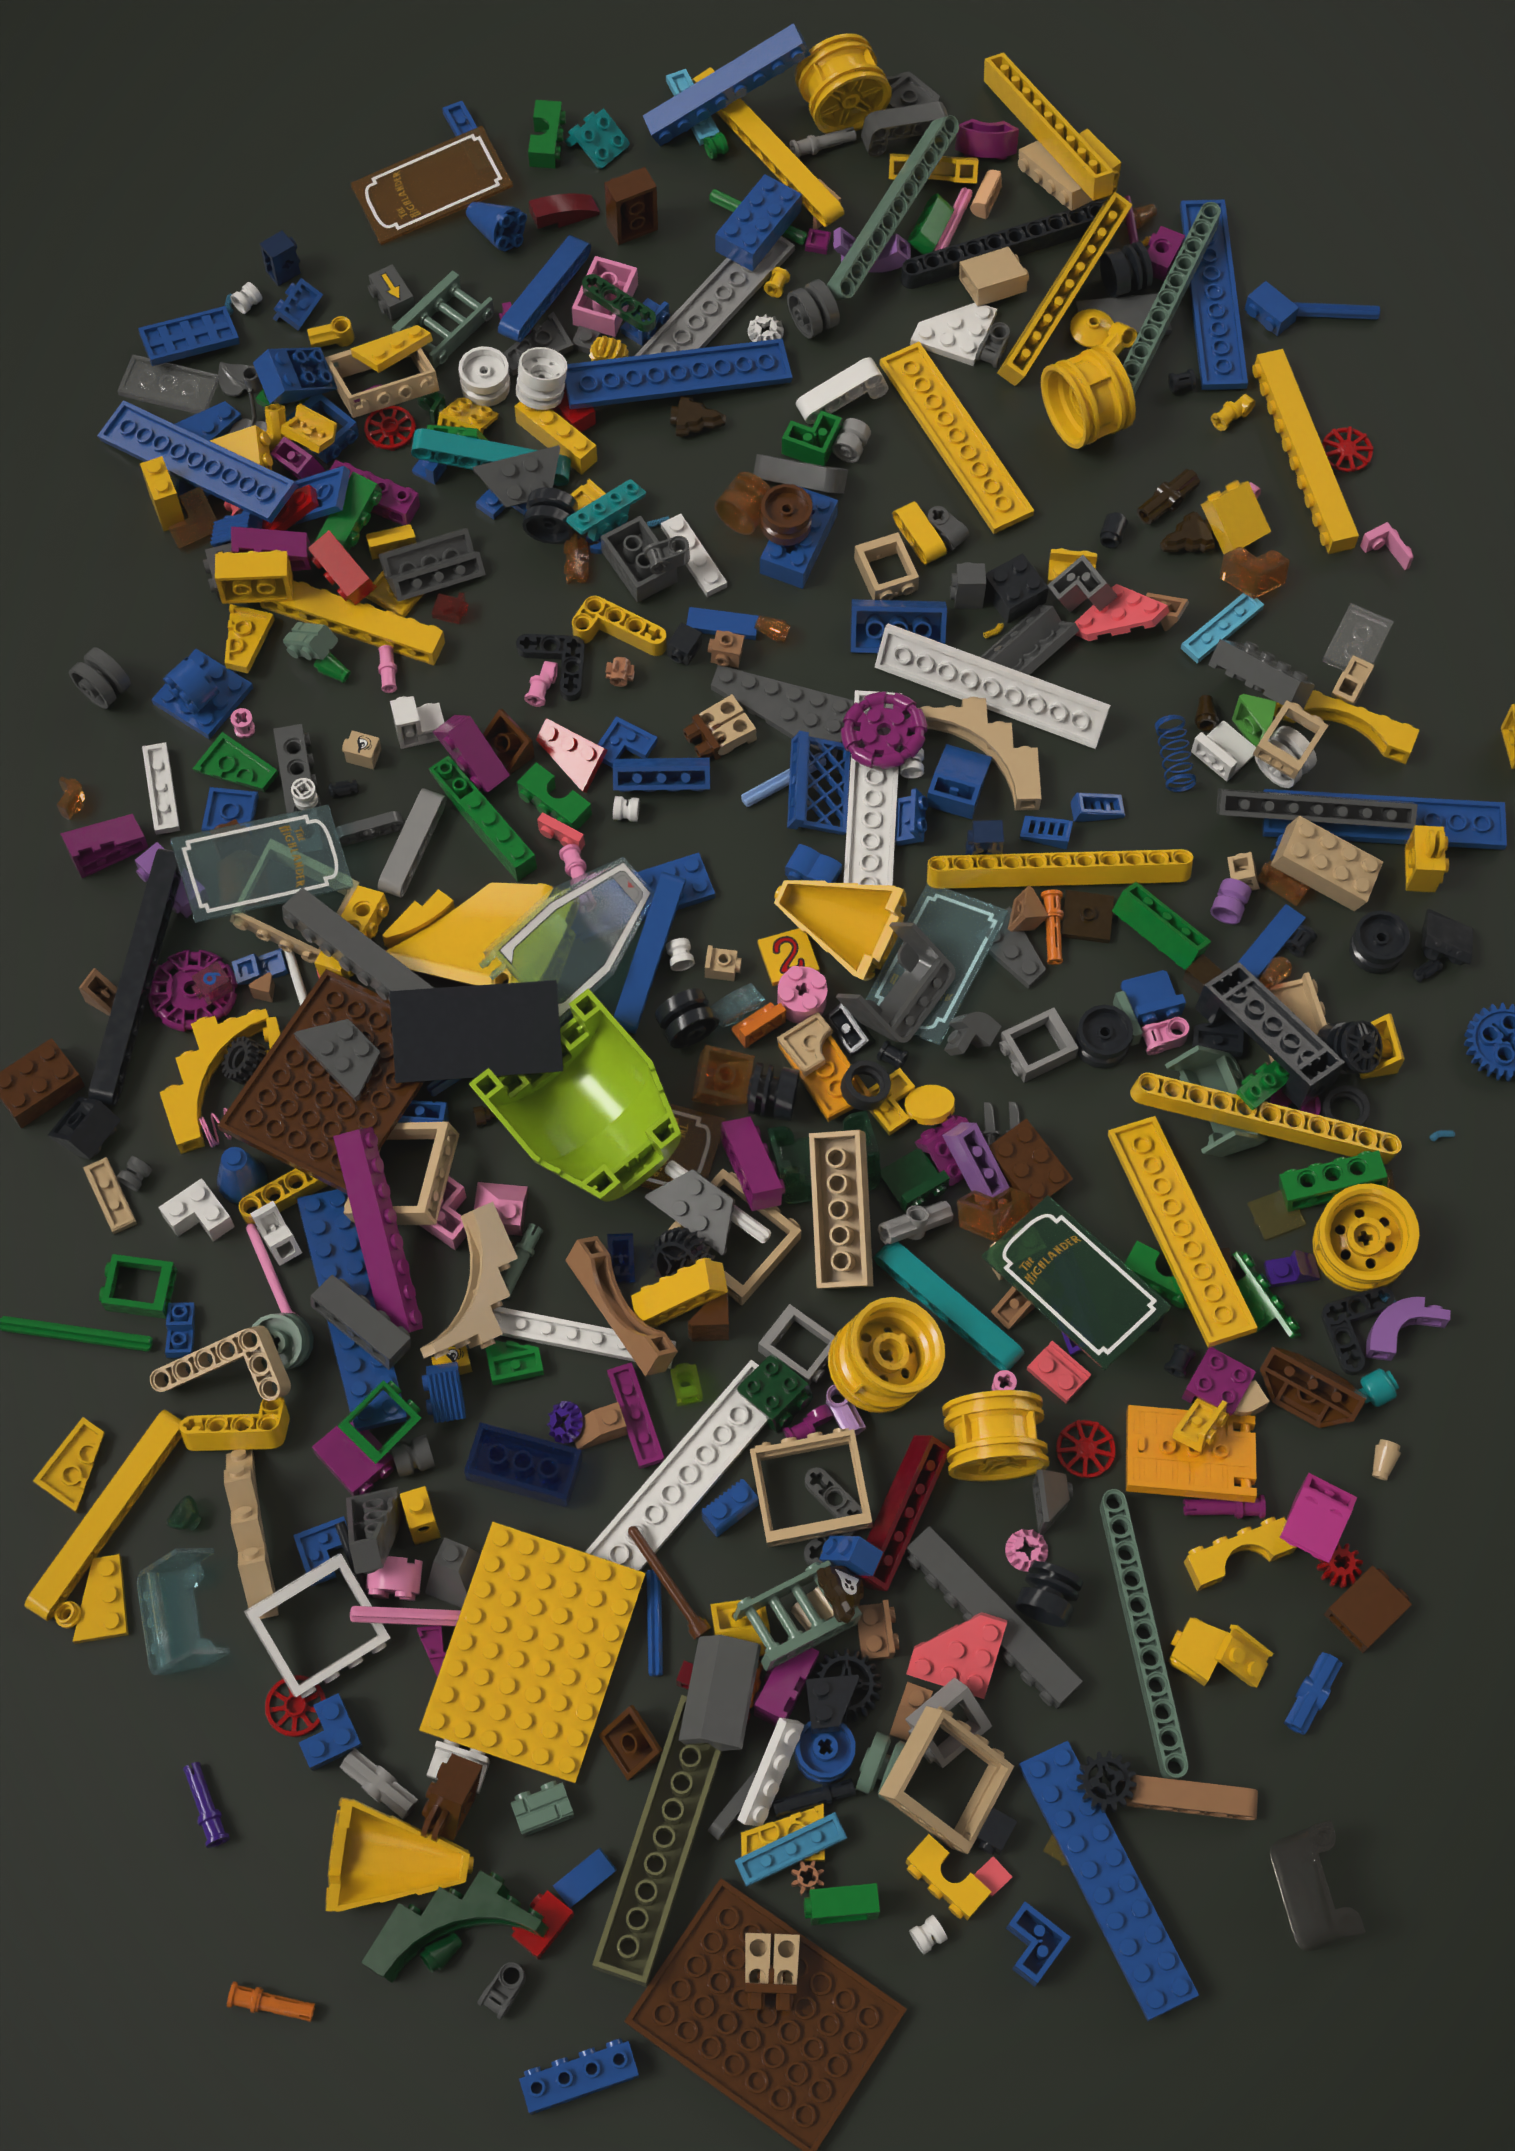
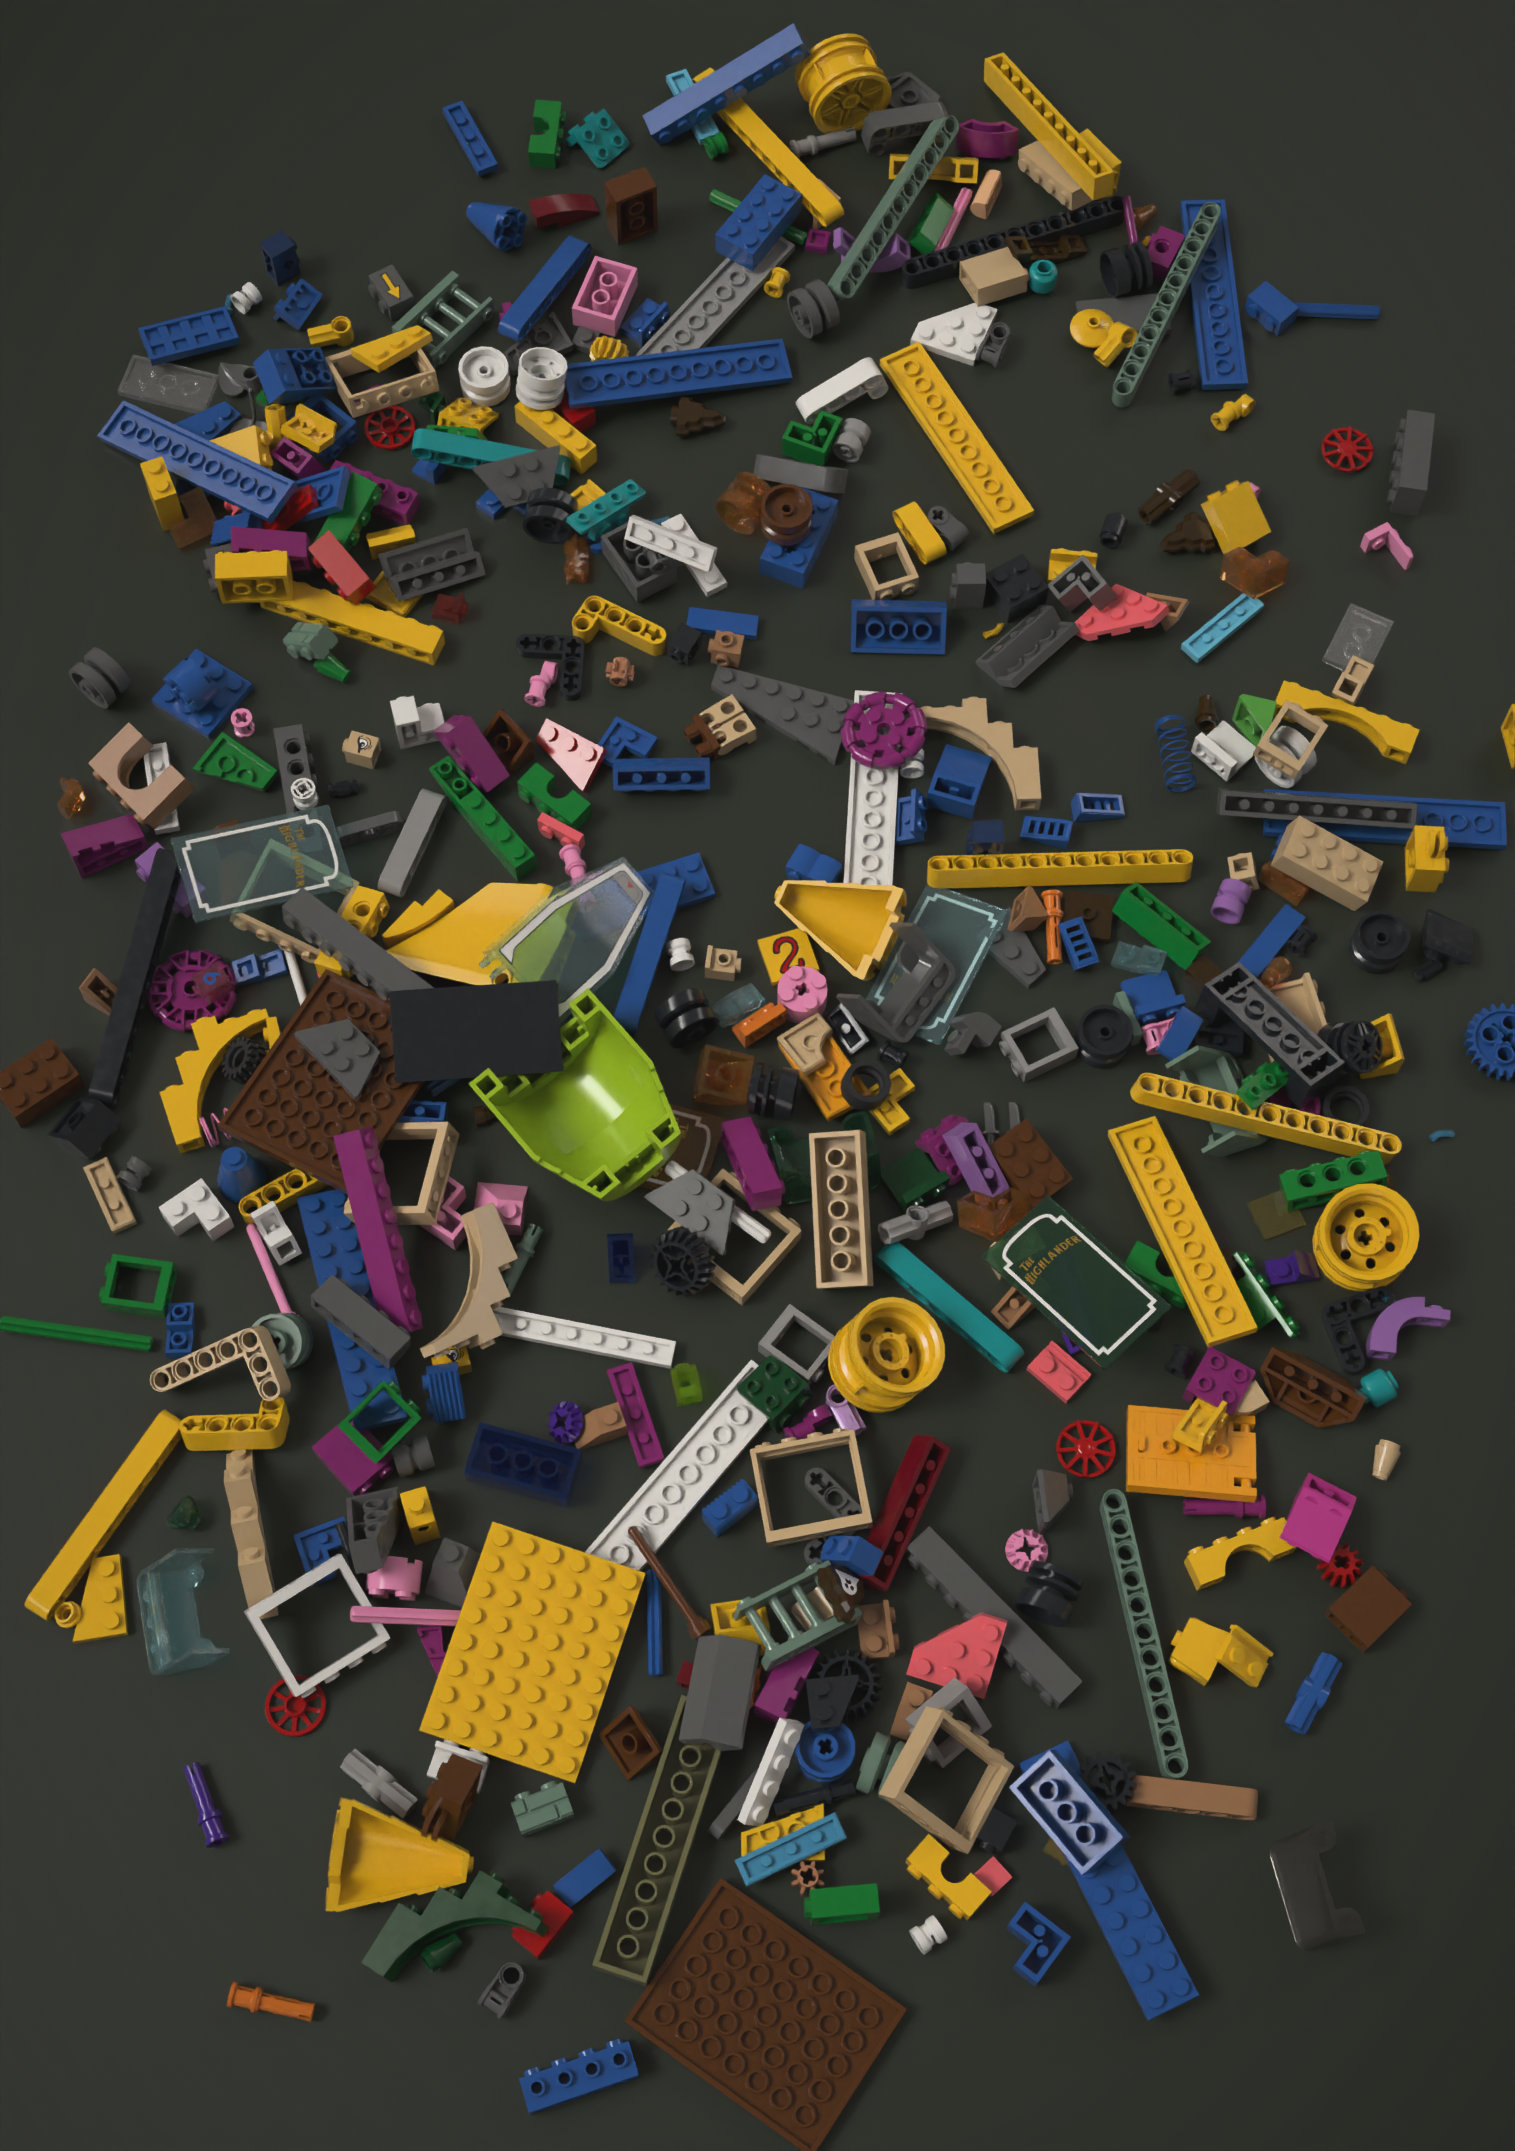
yellow wing [33,1417,105,1513] -> none
blue plate [201,787,259,839] -> none
yellow wing [225,604,275,673] -> none
medium nougat slope [249,972,275,1002] -> none
blue brick [299,1693,363,1771] -> none
clear orange piece [350,126,513,245] -> none
bright pink pin [378,645,397,693] -> none
green wing [486,1340,544,1385] -> none
medium nougat arch [565,1236,678,1376] -> none
dark green beam [582,274,656,332] -> none
white wheel [613,796,640,822] -> none
yellow brick [631,1258,728,1327] -> none
reddish brown slope [688,1289,729,1342] -> none
light blue axle [741,753,826,807] -> none
tan hips [745,1933,800,2011] -> none
white gear [748,314,784,342] -> none
clear orange cone [754,615,791,643] -> none
blue fence [787,731,850,835] -> none
white plate [875,624,1111,749] -> none
yellow tile [905,1085,955,1125] -> none
yellow wheel [942,1390,1049,1482] -> none
bright pink bush [991,1370,1017,1391] -> none
yellow brick [997,192,1133,386] -> none
yellow wheel [1041,345,1136,449] -> none
dark grey wedge [1208,639,1315,710] -> none
yellow brick [1252,349,1359,554] -> none
none -> medium nougat arch [88,722,196,830]
none -> white plate [624,515,718,572]
none -> dark brown slope [1005,234,1088,264]
none -> blue brick [1009,1750,1130,1875]
none -> teal head [1028,260,1058,294]
none -> blue slope [1057,916,1100,971]
none -> clear light blue slope [1111,941,1167,975]
none -> blue slope [1156,1006,1204,1061]
none -> dark grey brick [1387,410,1435,516]

